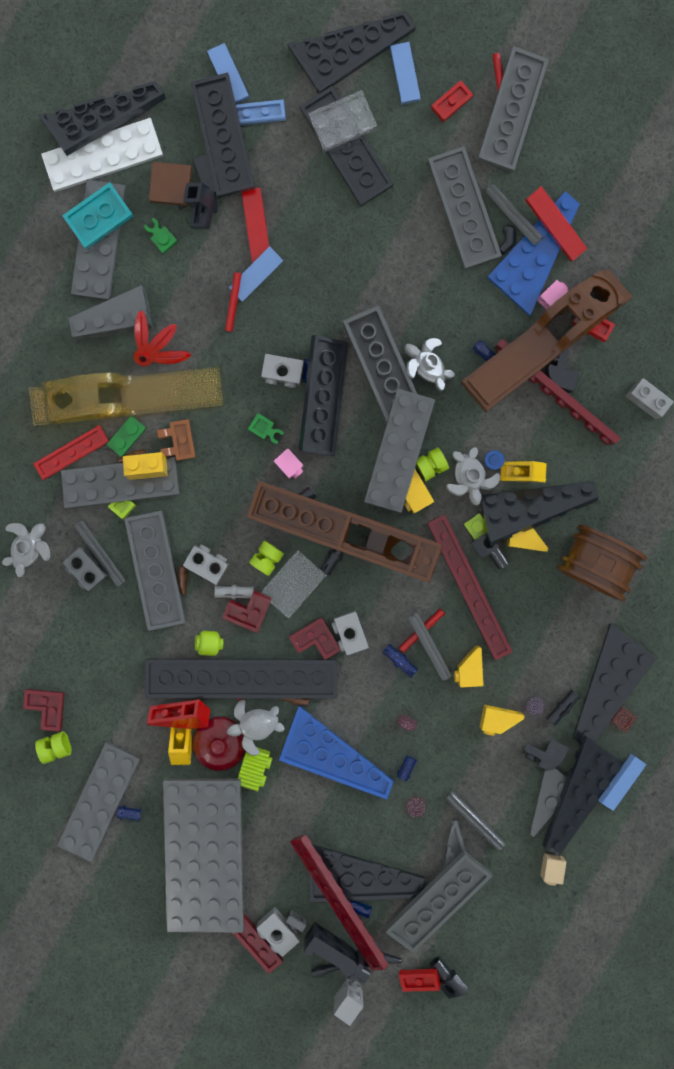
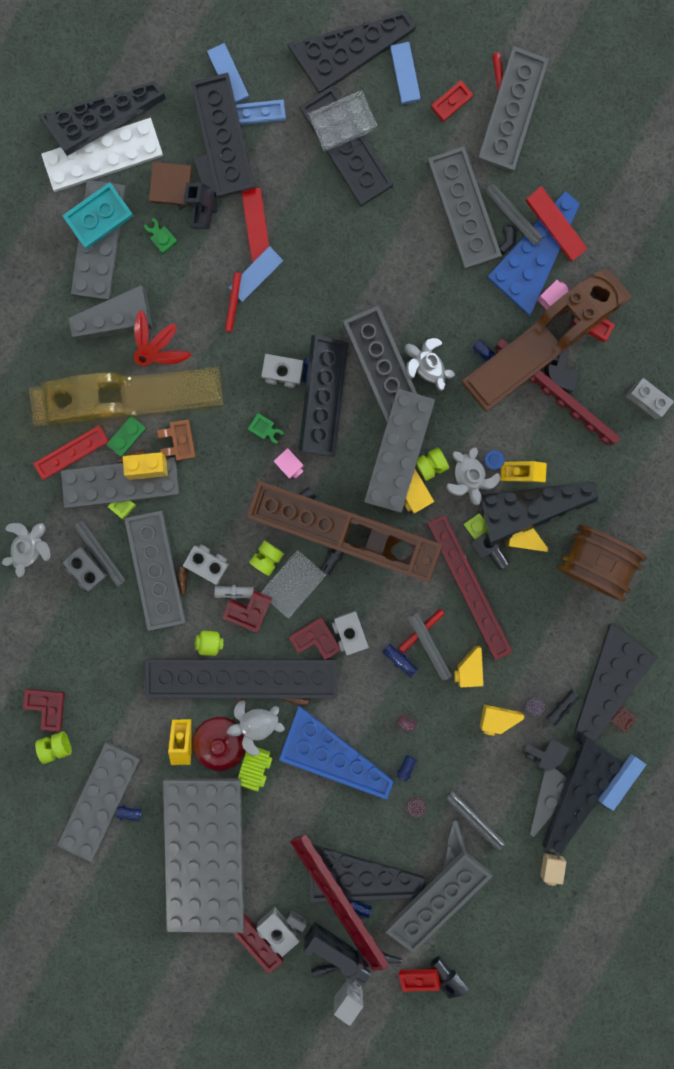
red slope [147,700,211,729] -> none

